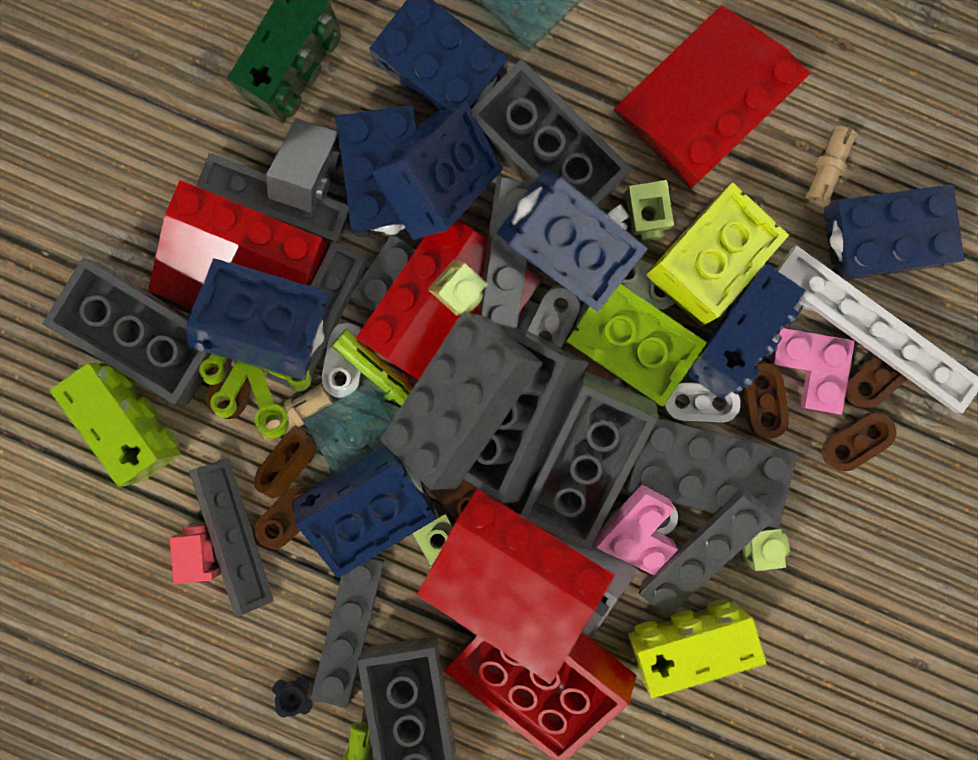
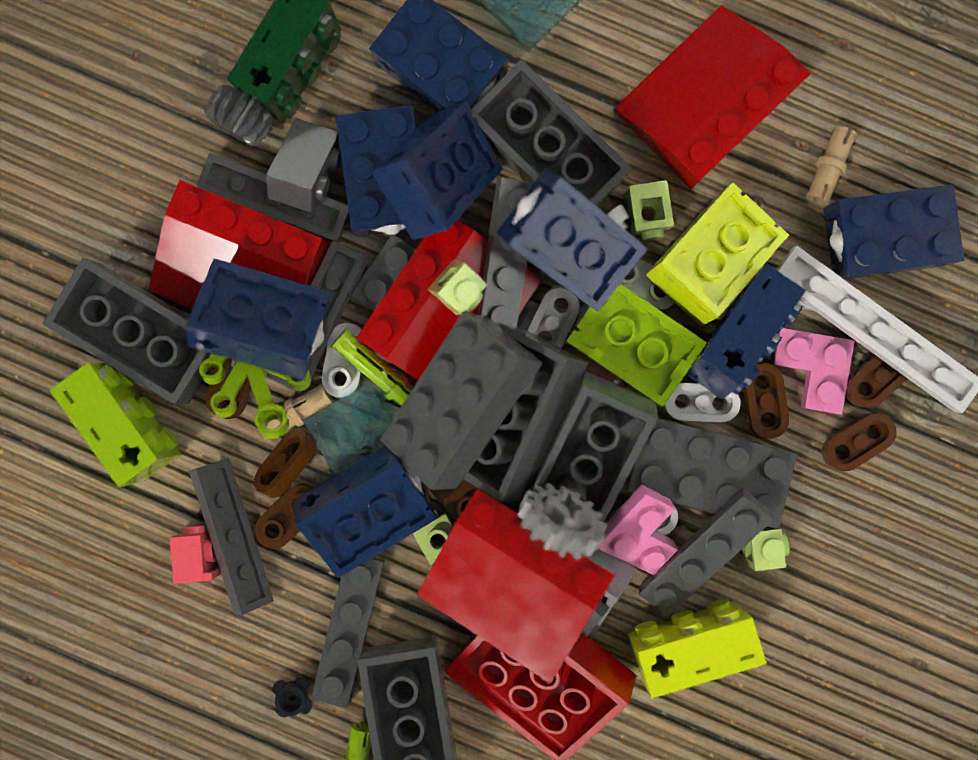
none -> dark grey gear [204,85,274,146]
none -> light grey gear [518,483,607,559]

